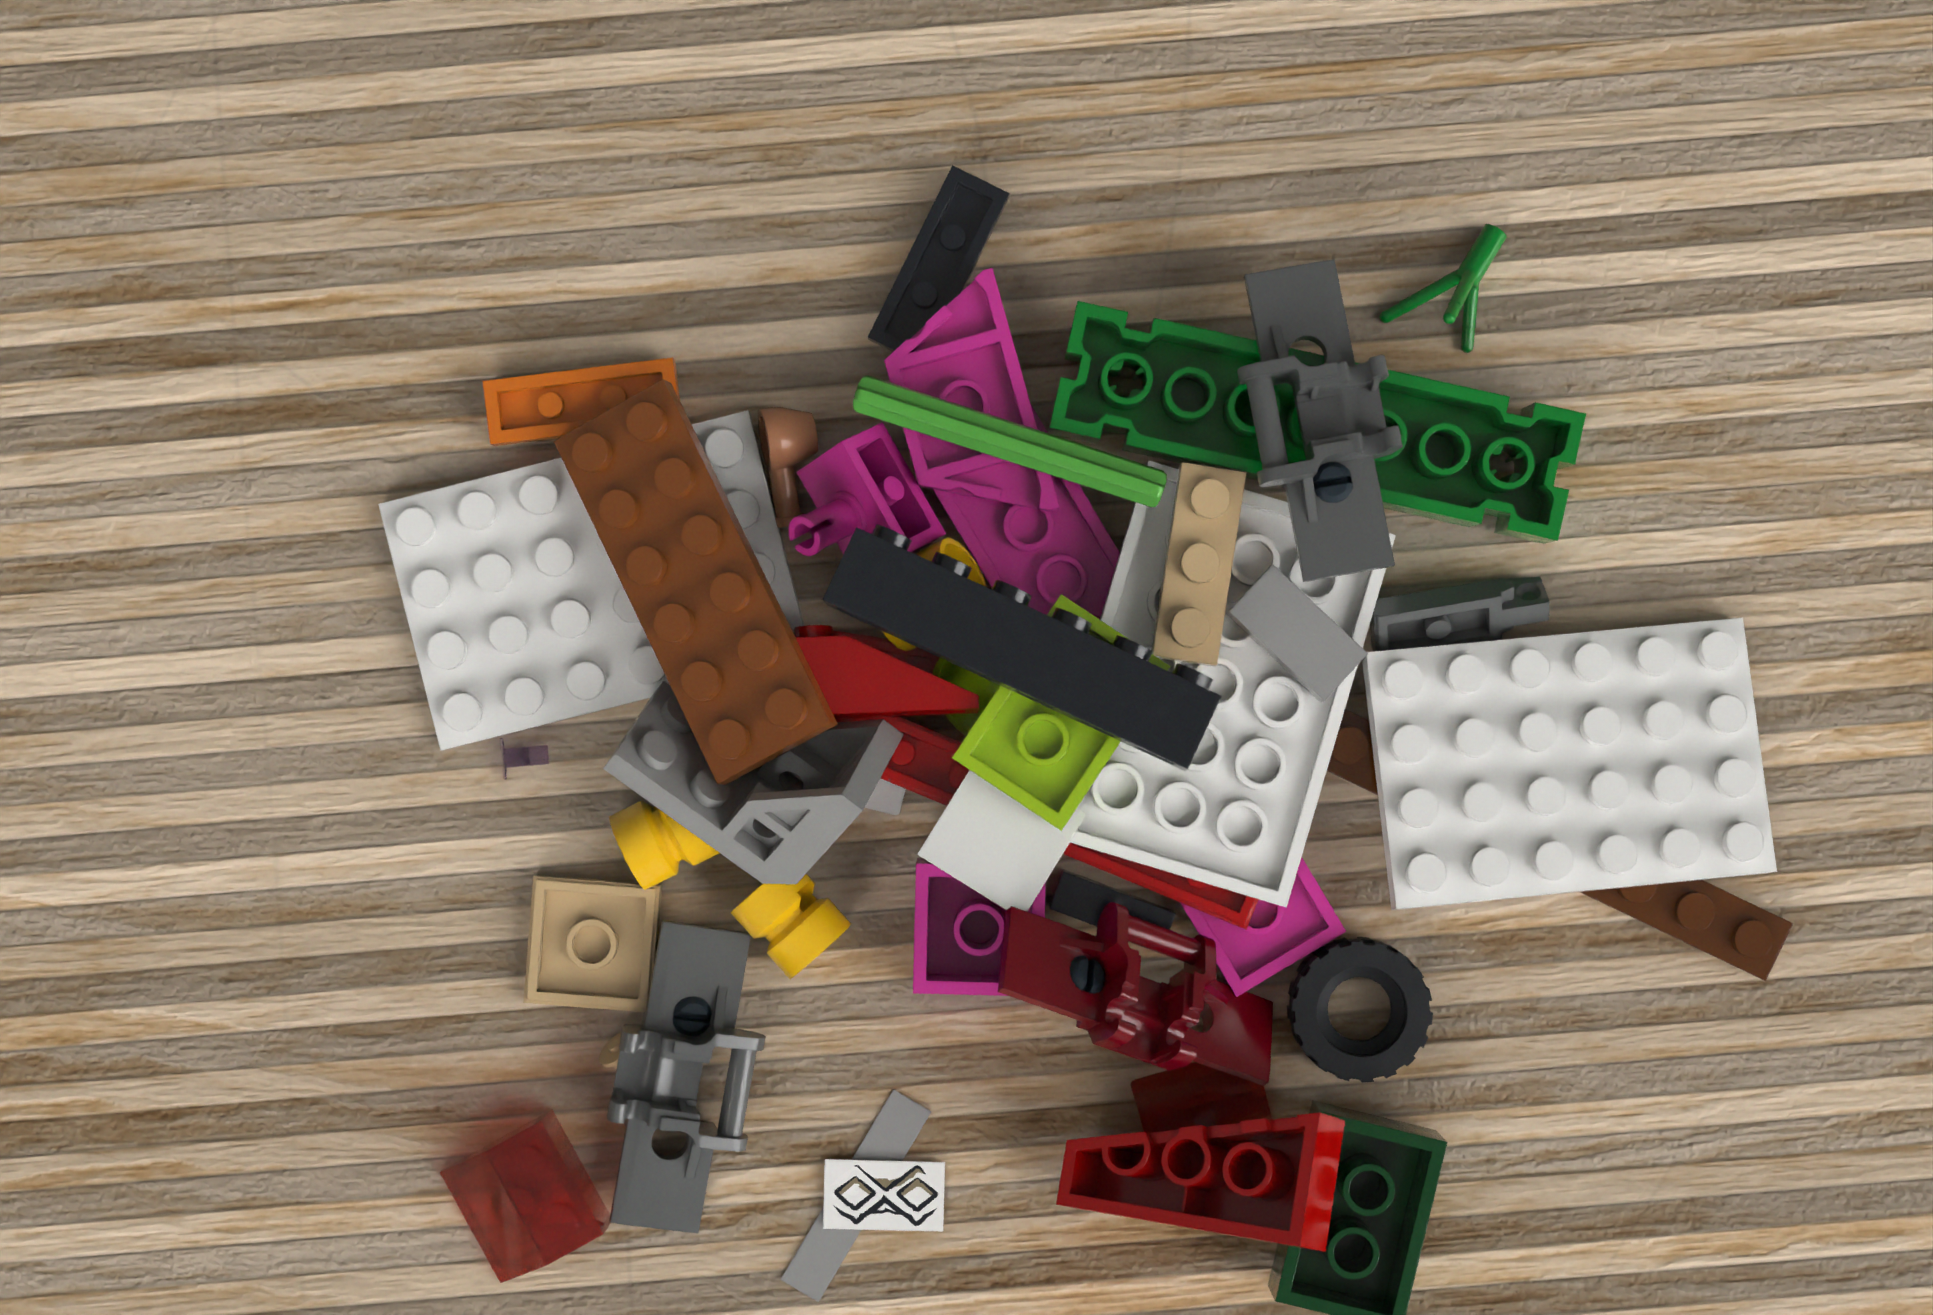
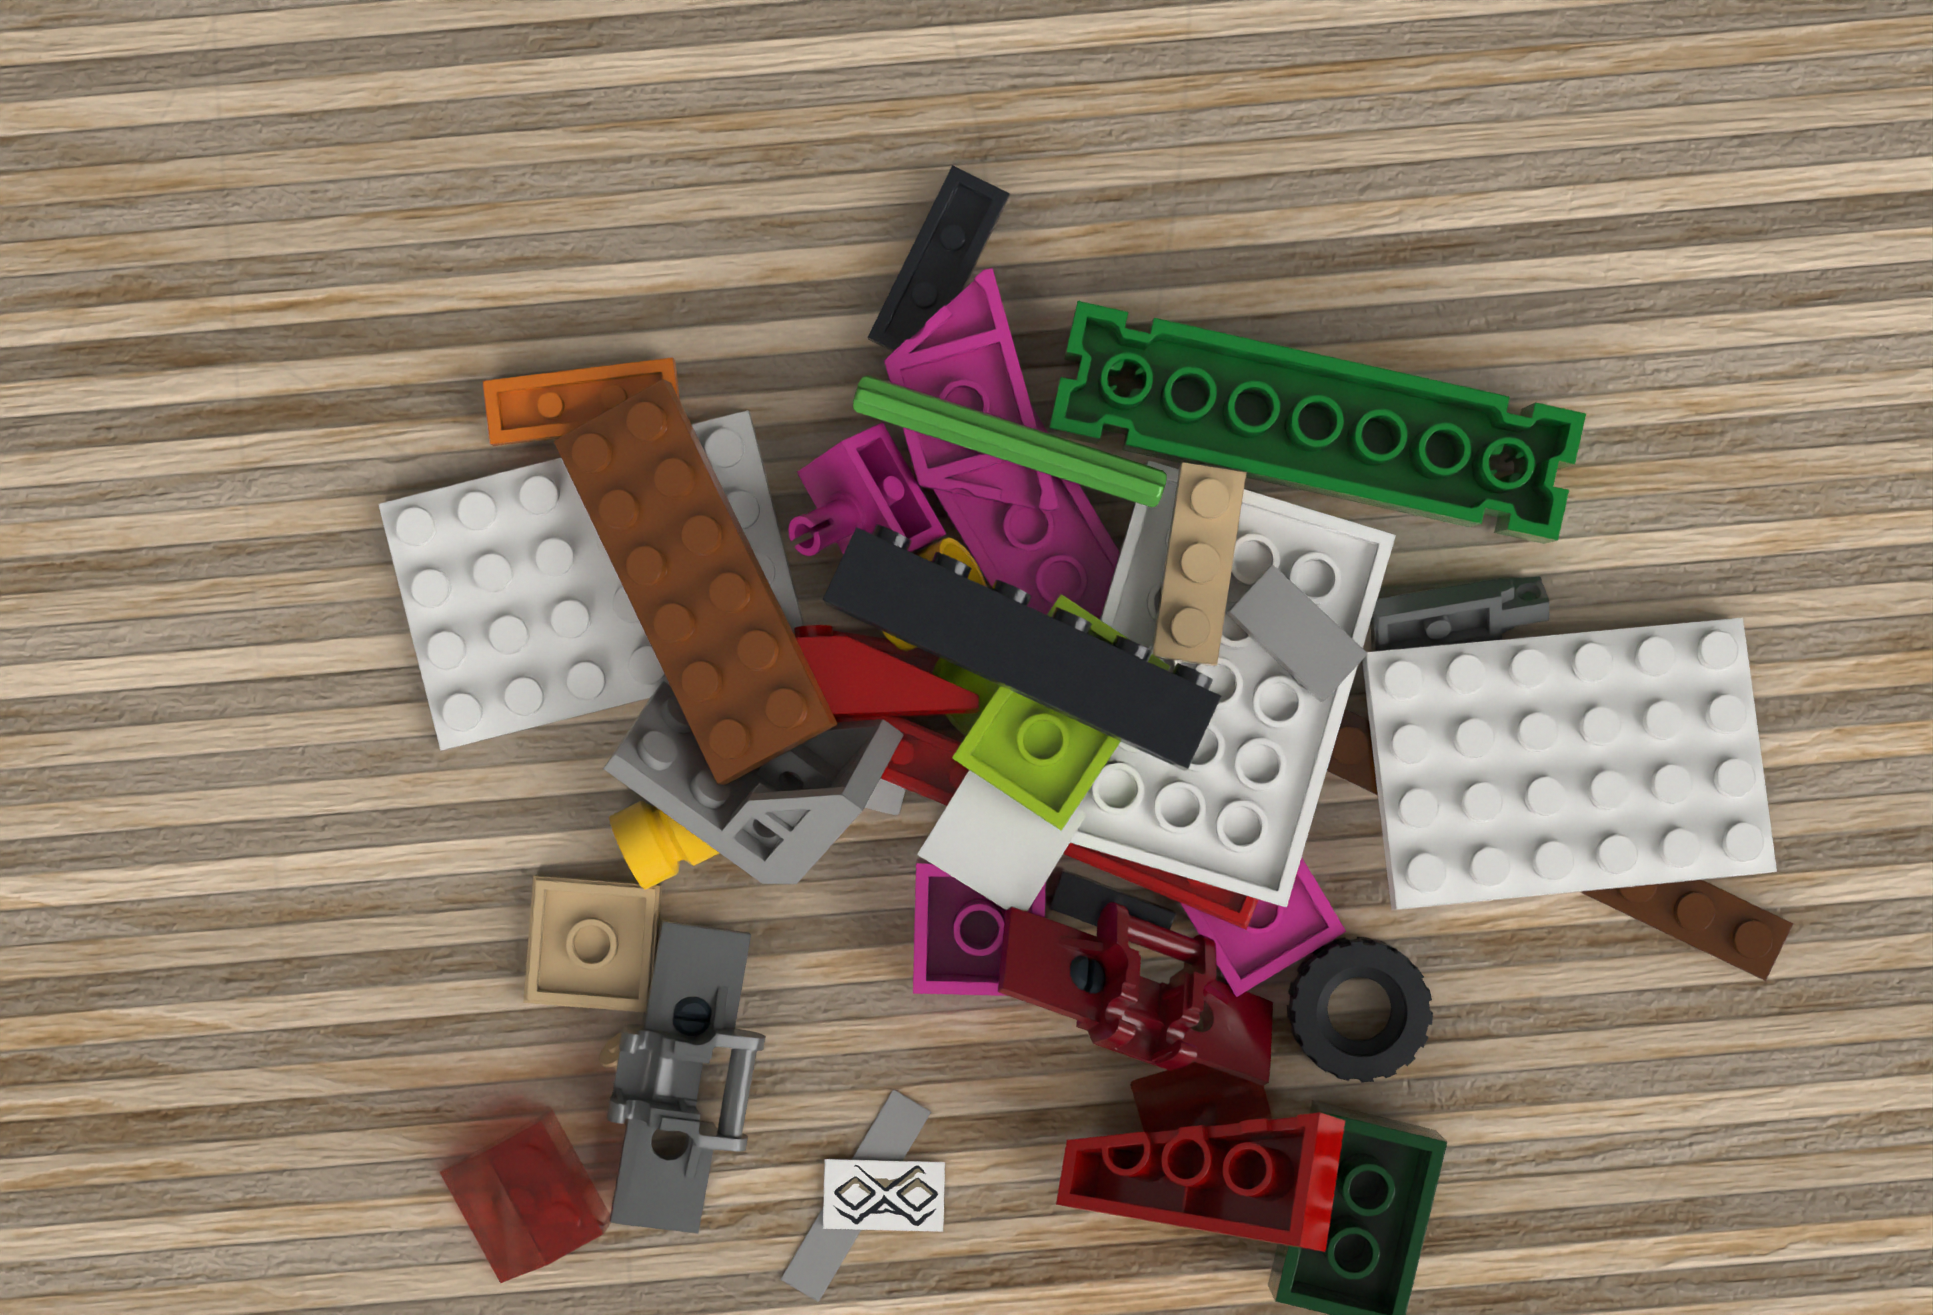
piece [500,738,549,780] -> none
yellow wheel [730,873,852,979] -> none
nougat bar [758,407,818,528] -> none
dark grey piece [1237,259,1403,582] -> none
green plant [1379,224,1507,353] -> none

